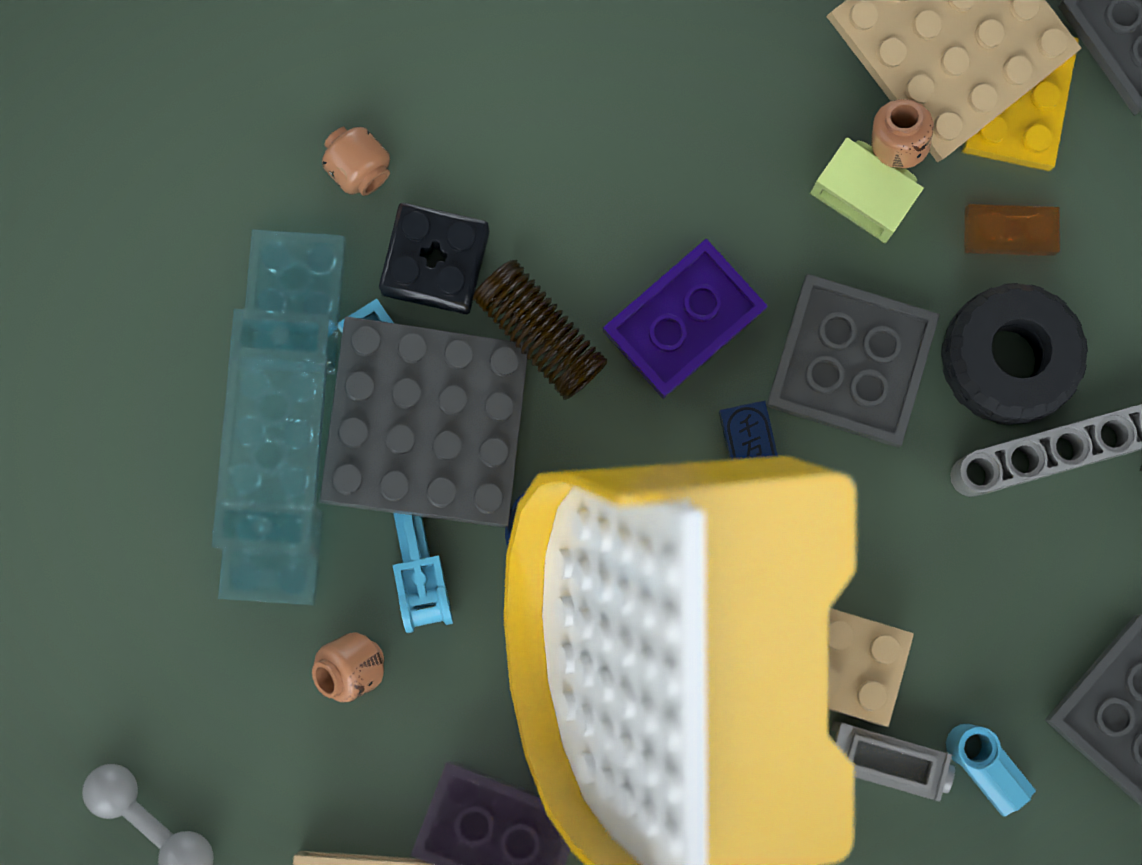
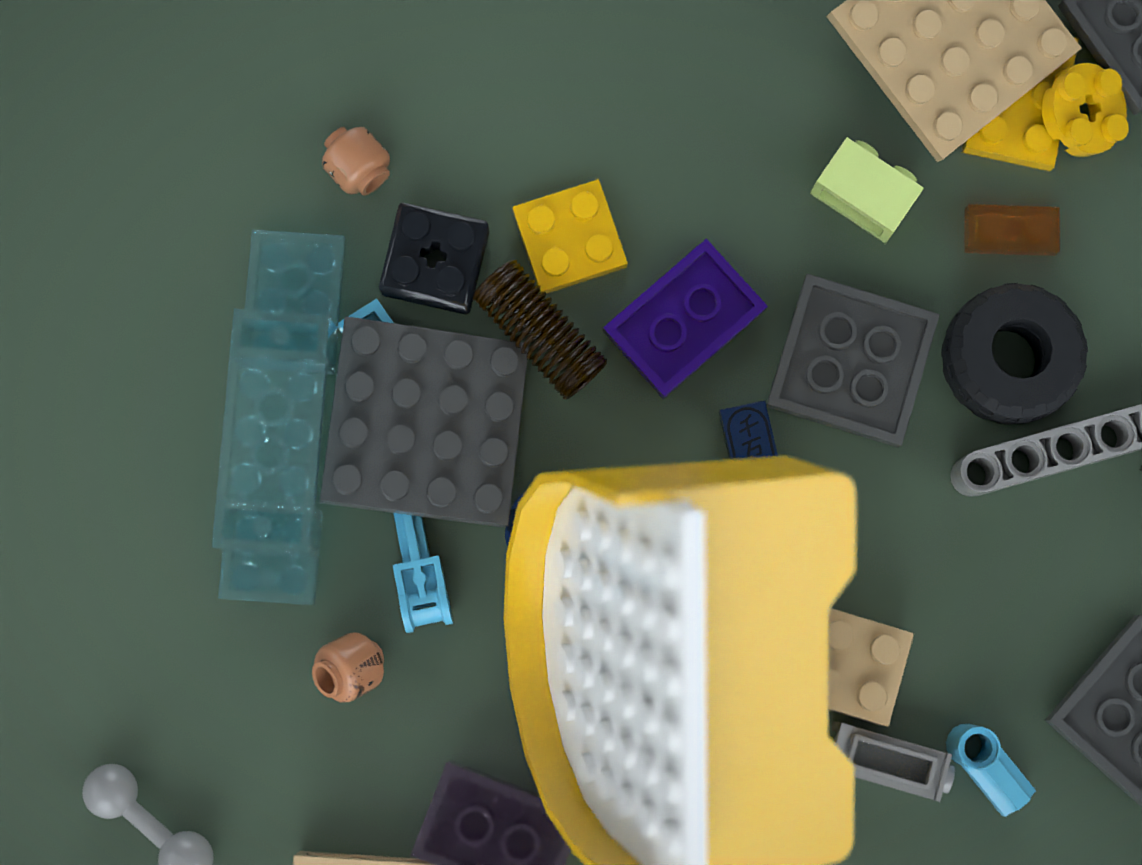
nougat head [871,99,934,169] -> none
none -> yellow plate [512,179,628,294]
none -> yellow plate [1042,63,1129,157]

